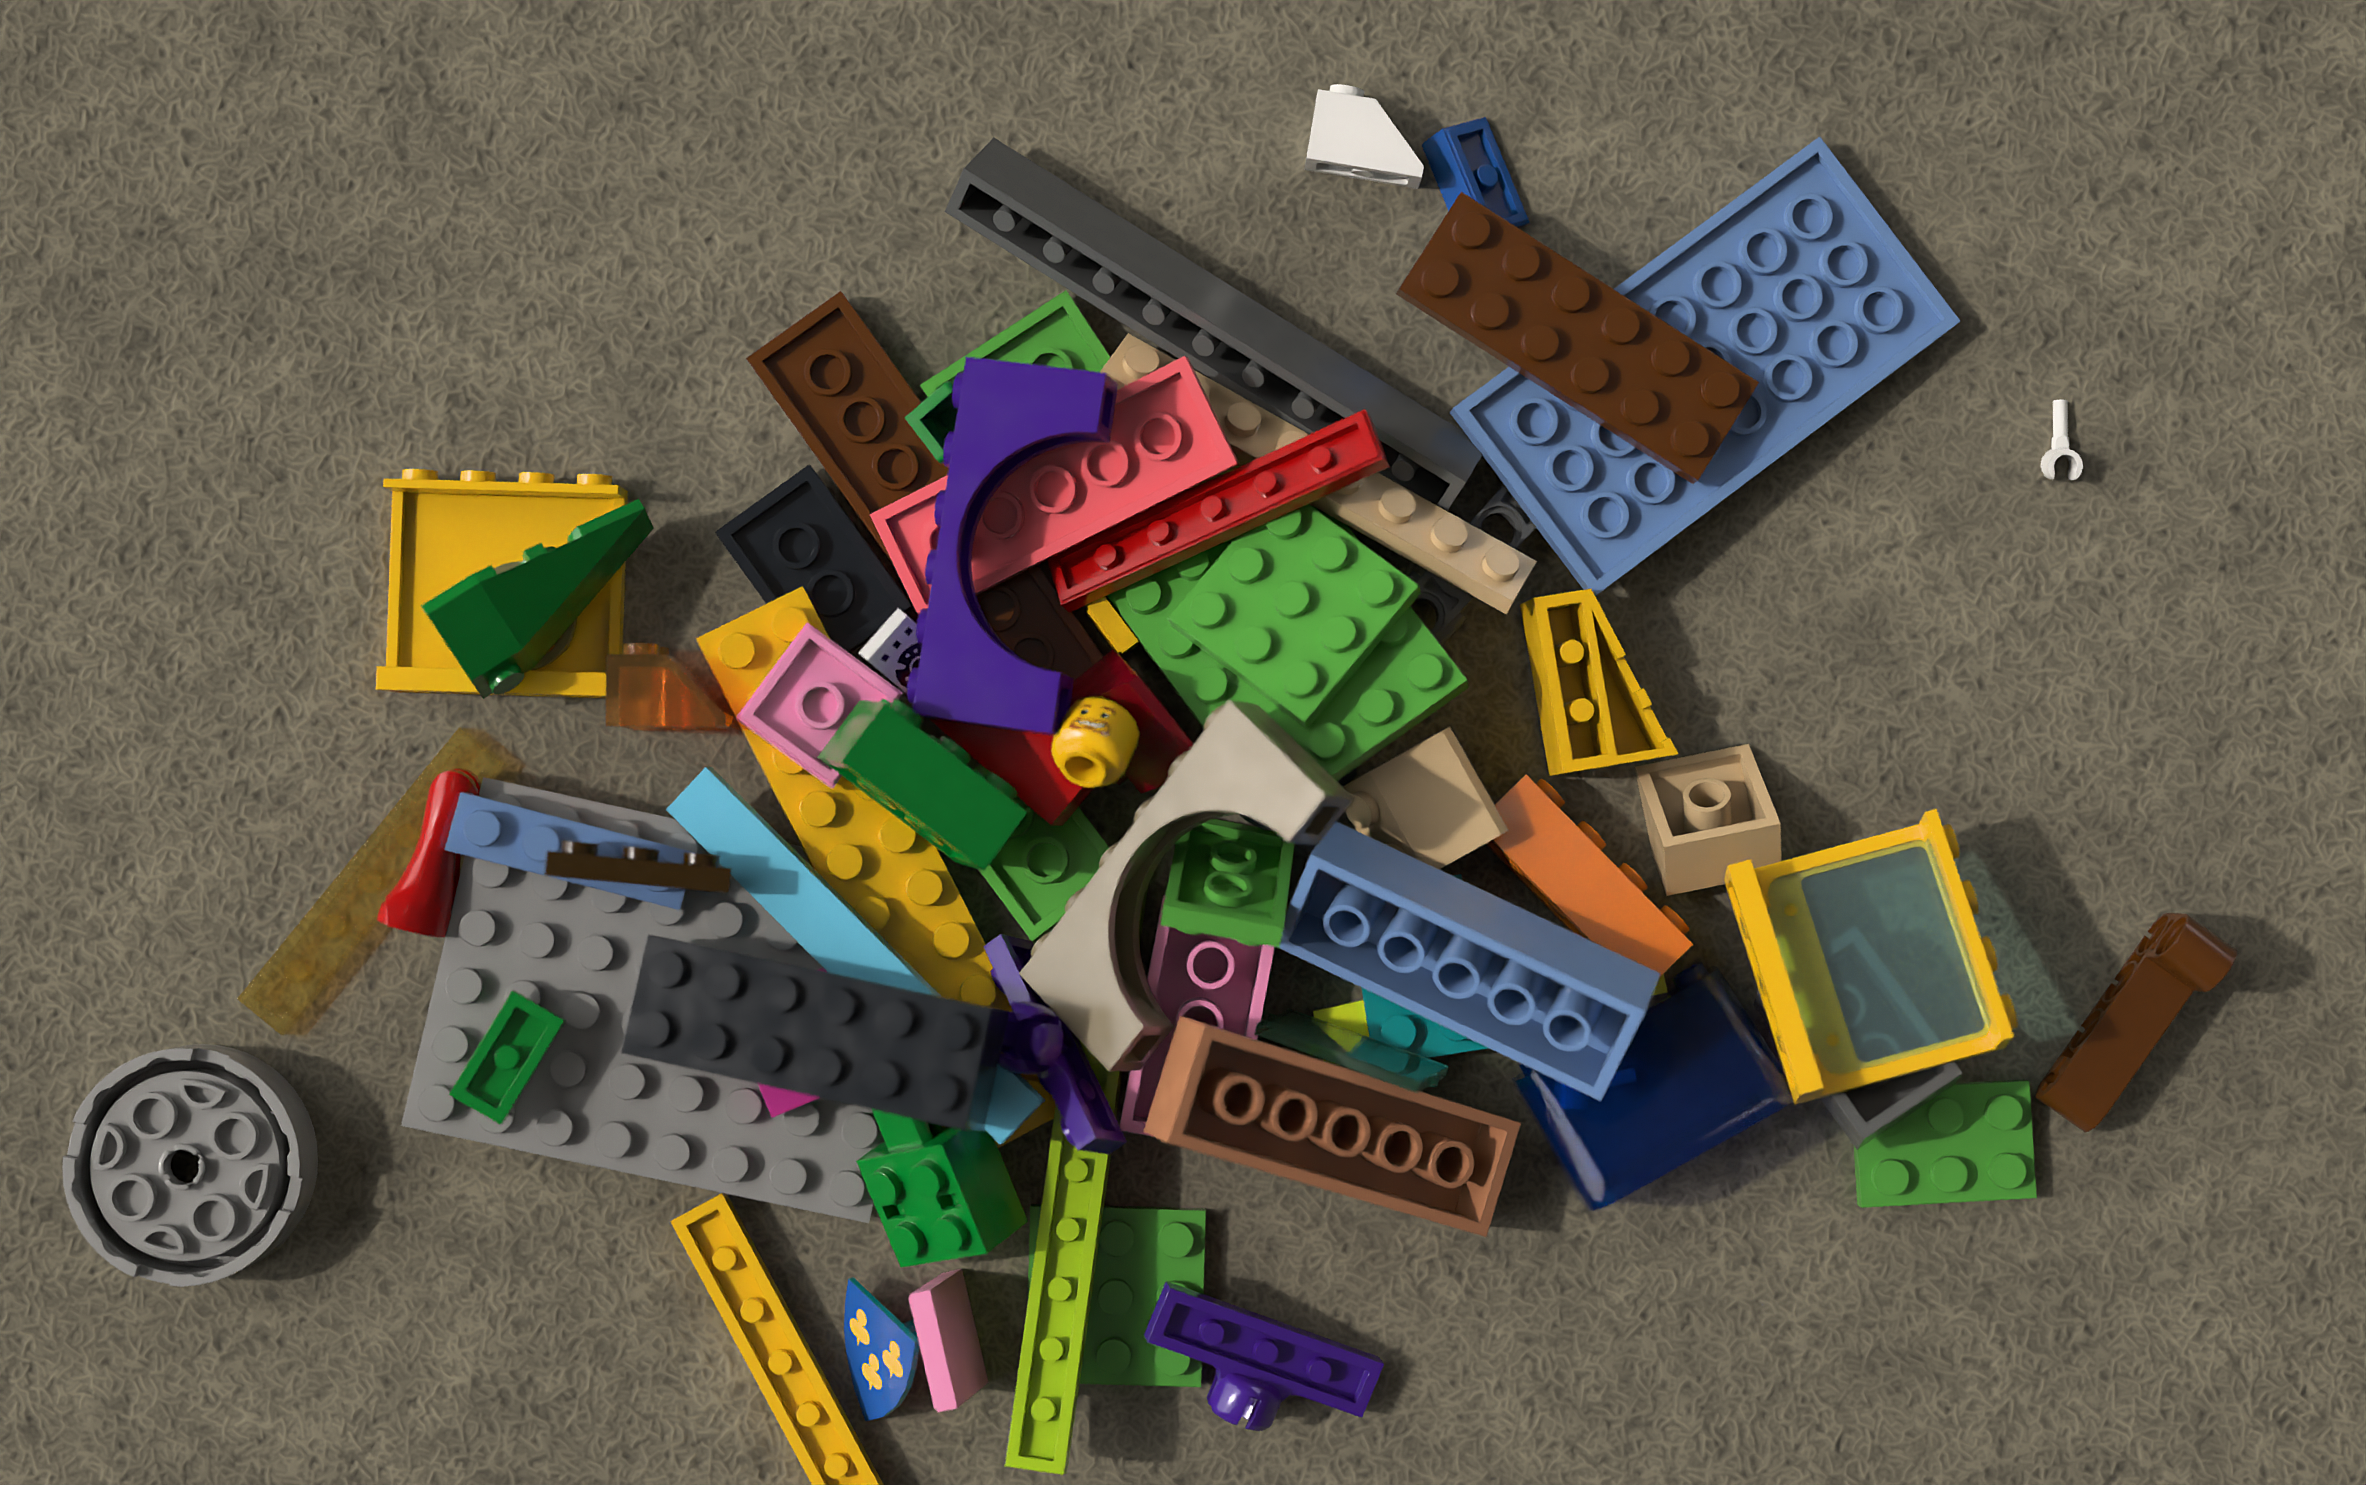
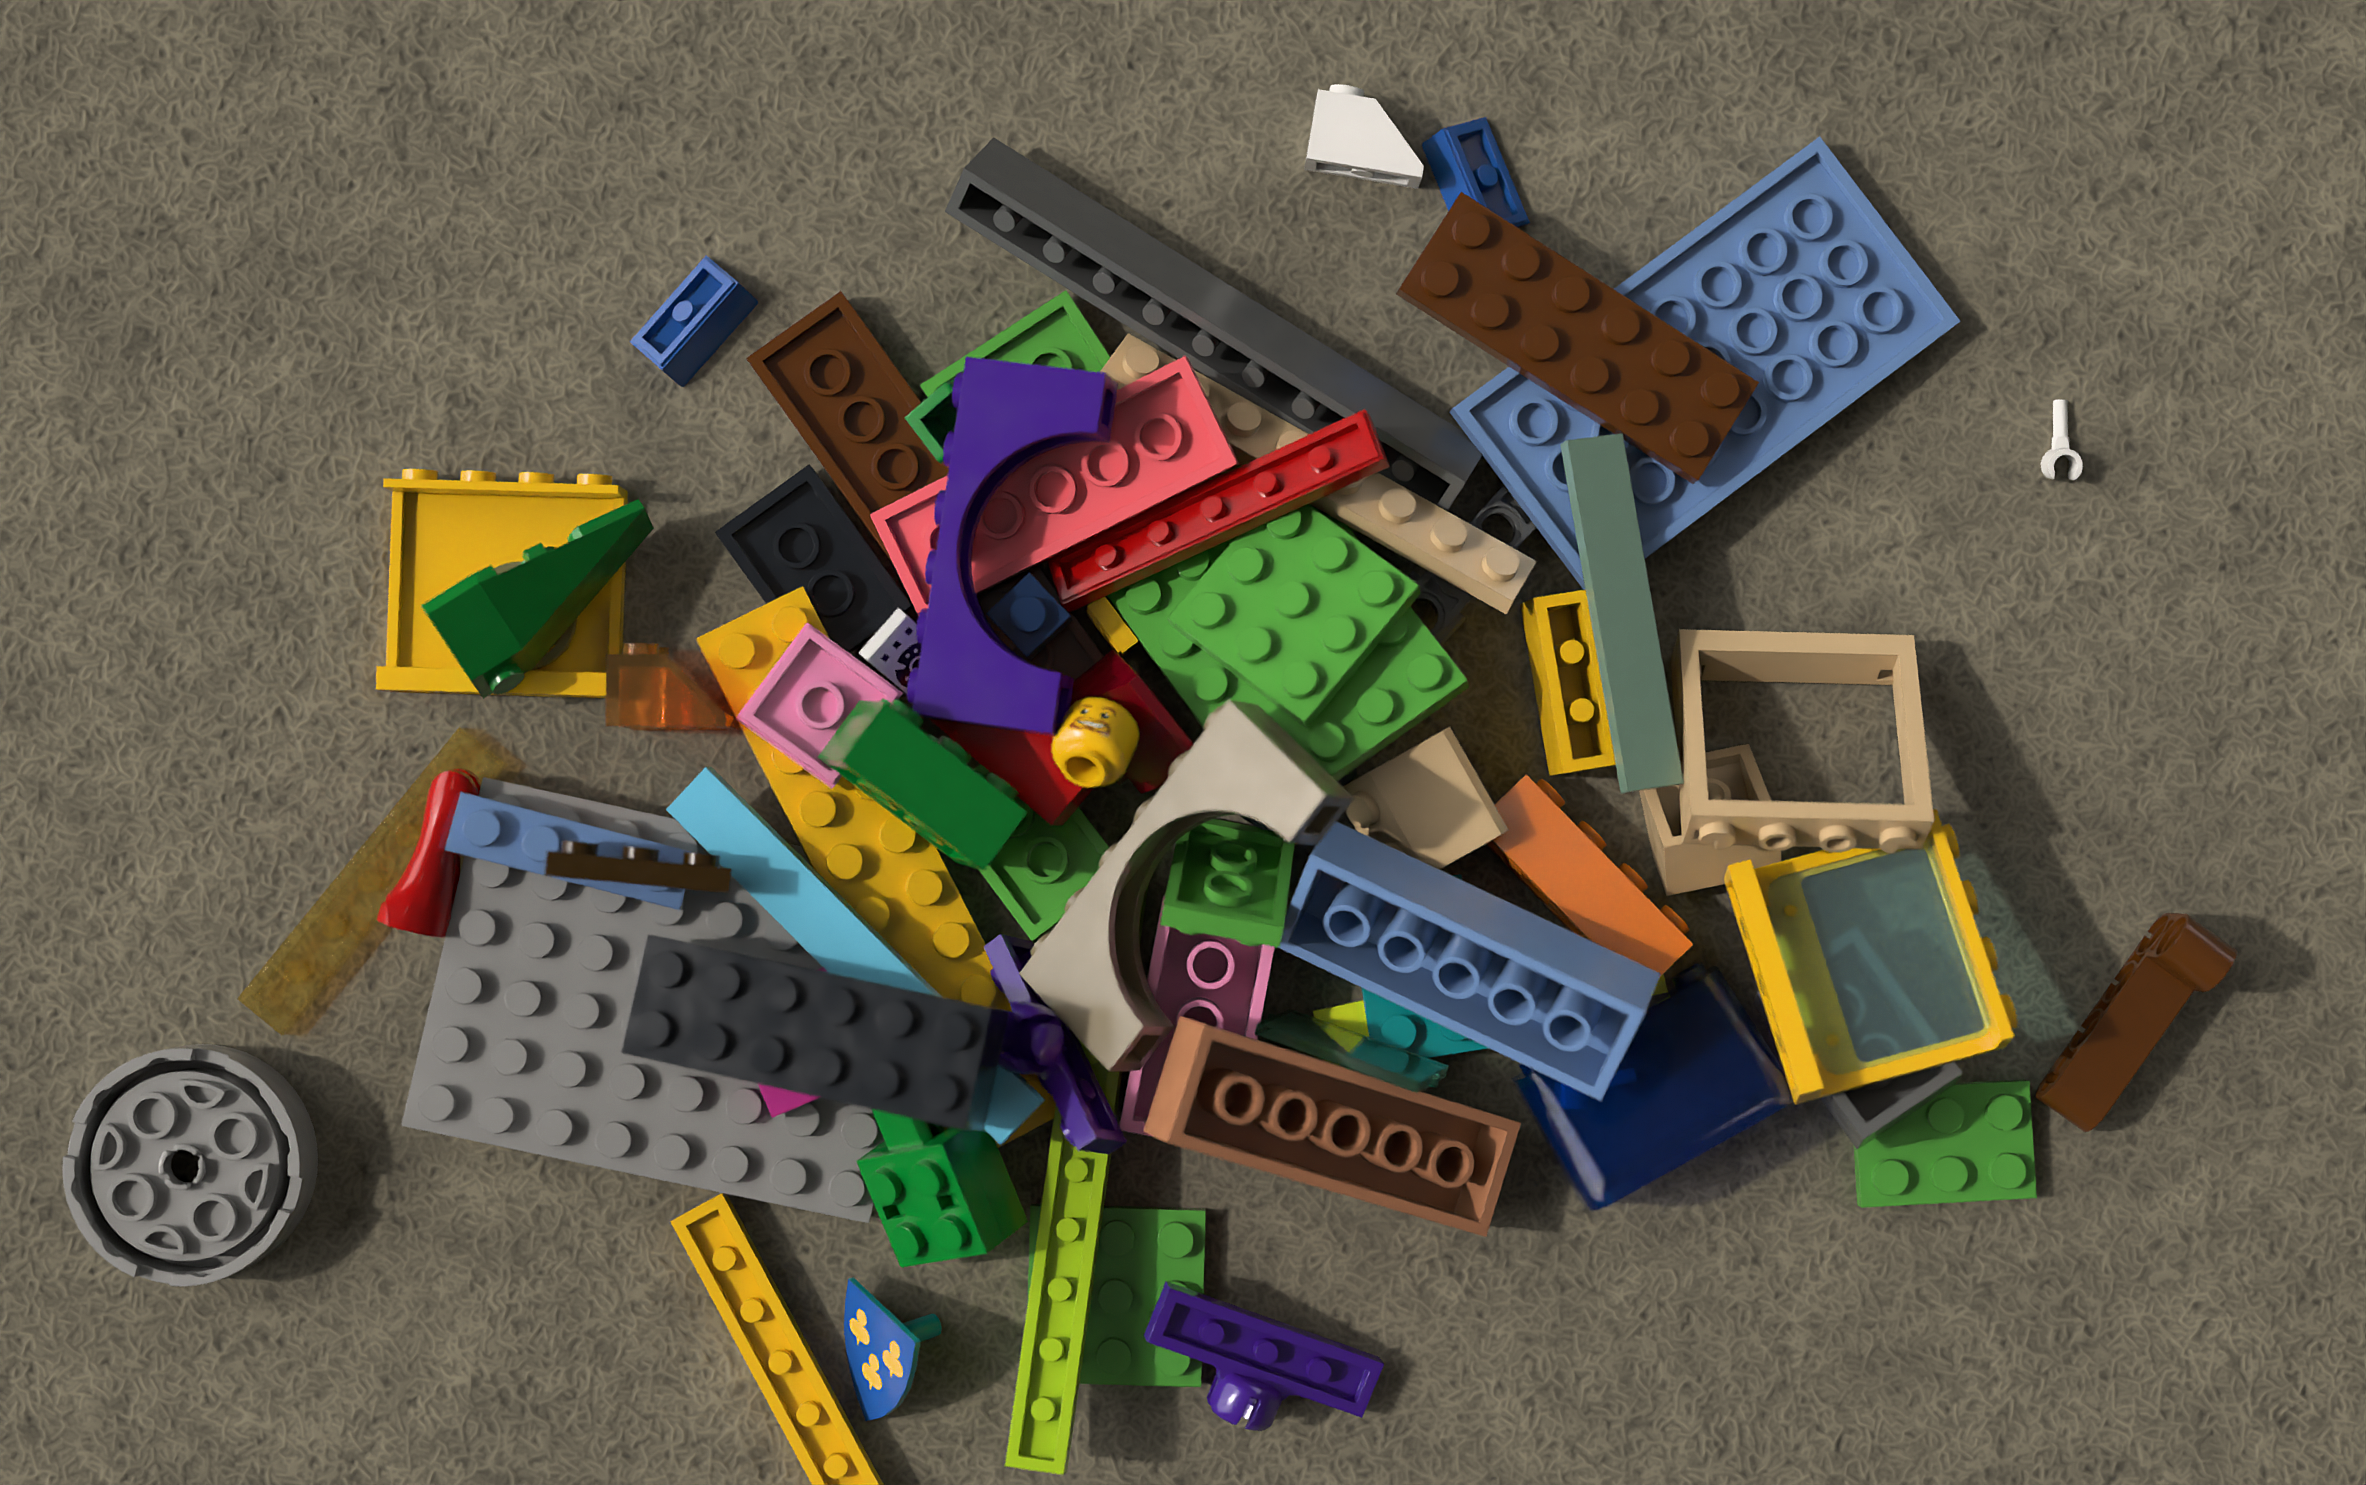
green plate [448,990,566,1125] -> none
bright pink tile [909,1269,989,1412] -> none
none -> blue slope [630,256,758,387]
none -> dark blue brick [986,573,1073,661]
none -> sand green tile [1560,433,1684,794]
none -> tan window [1671,629,1934,854]

